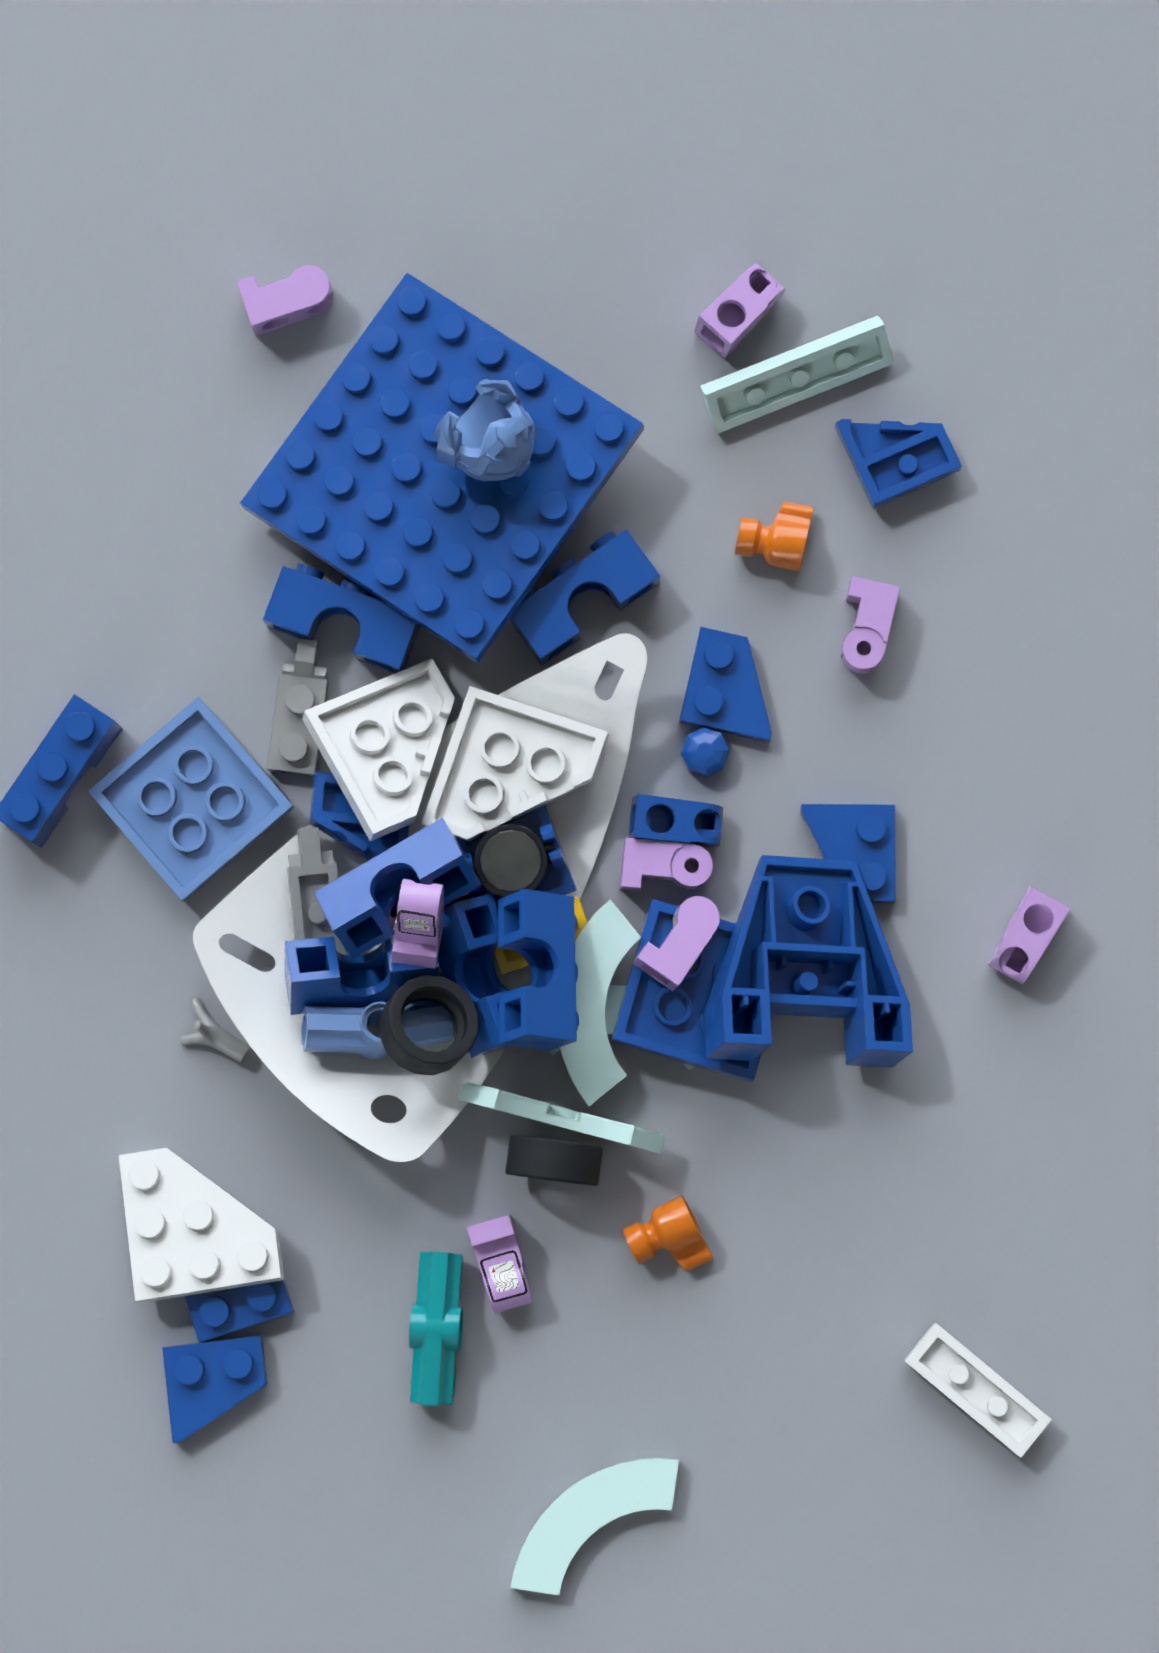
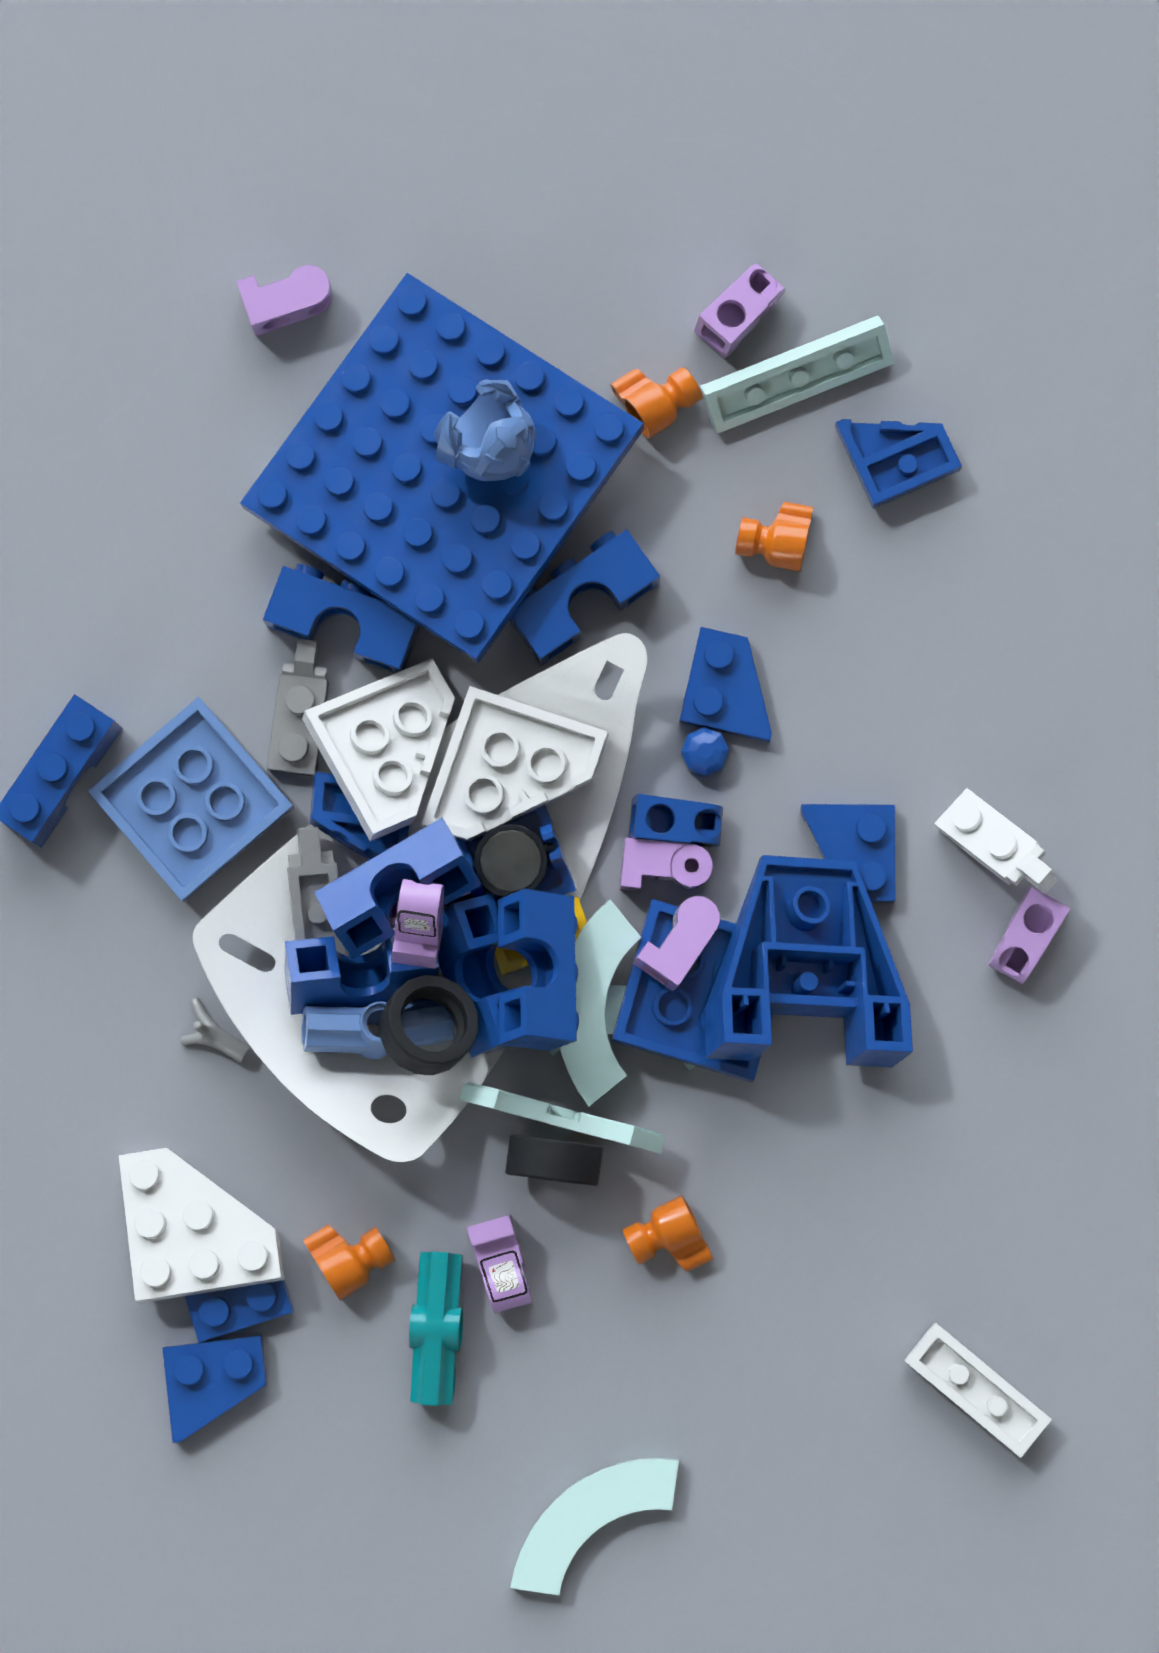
lavender leg [840,576,900,674] -> none
none -> orange piece [303,1225,396,1301]
none -> orange piece [610,367,703,439]
none -> white hinge [934,788,1058,895]

